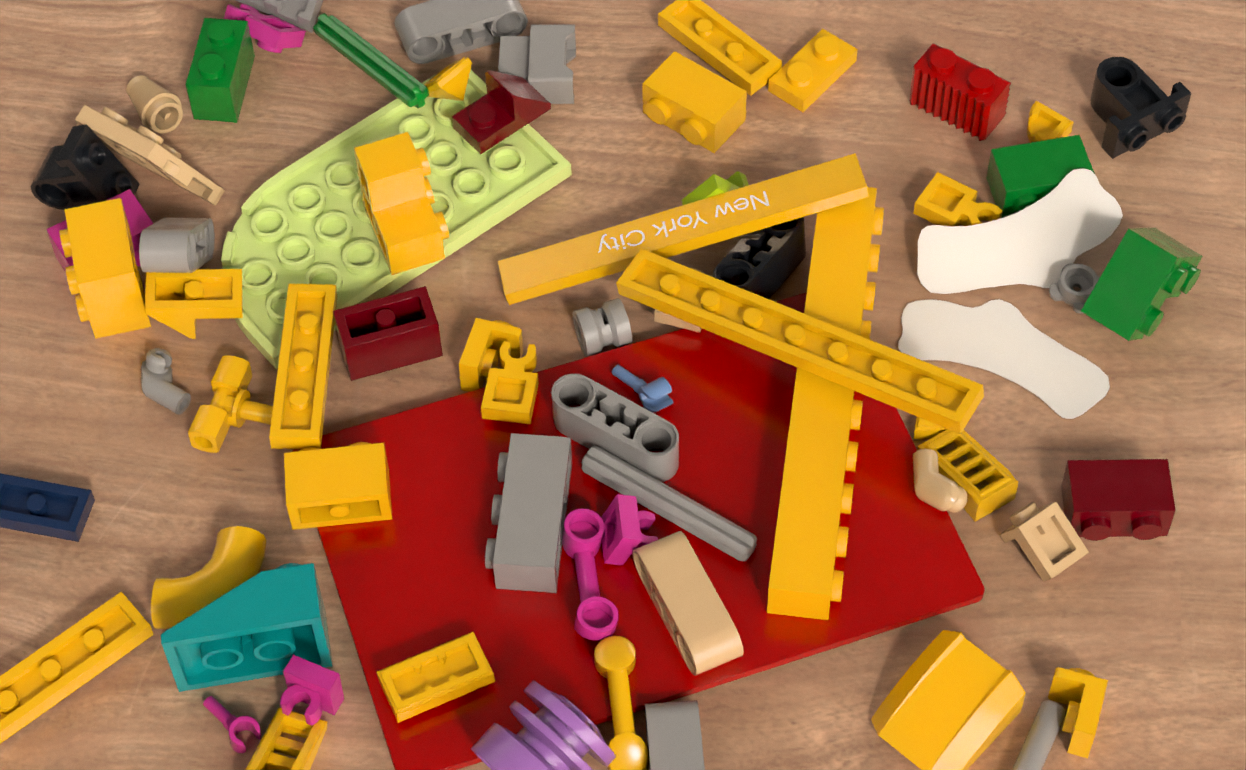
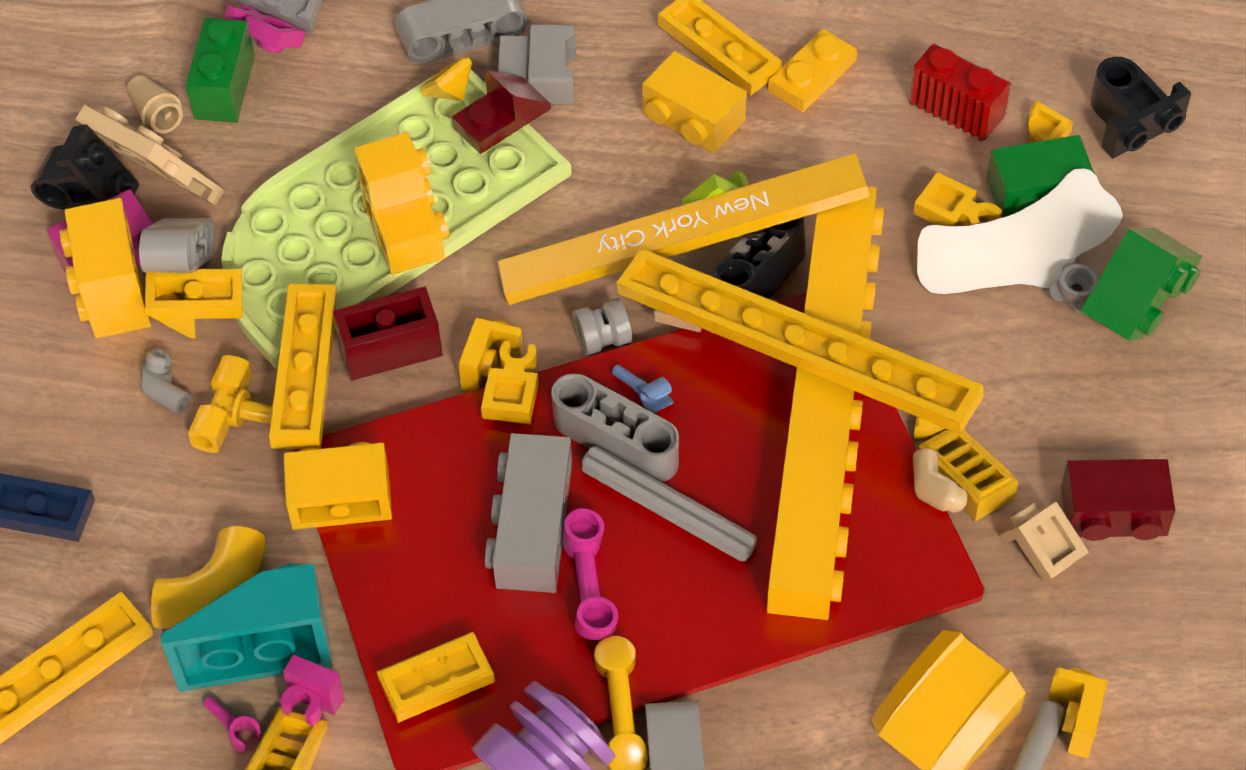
green axle [313,13,429,108] -> none
dark pink tile [601,494,658,565] -> none
tan beam [632,531,744,676] -> none
white sticker [898,299,1110,419] -> none

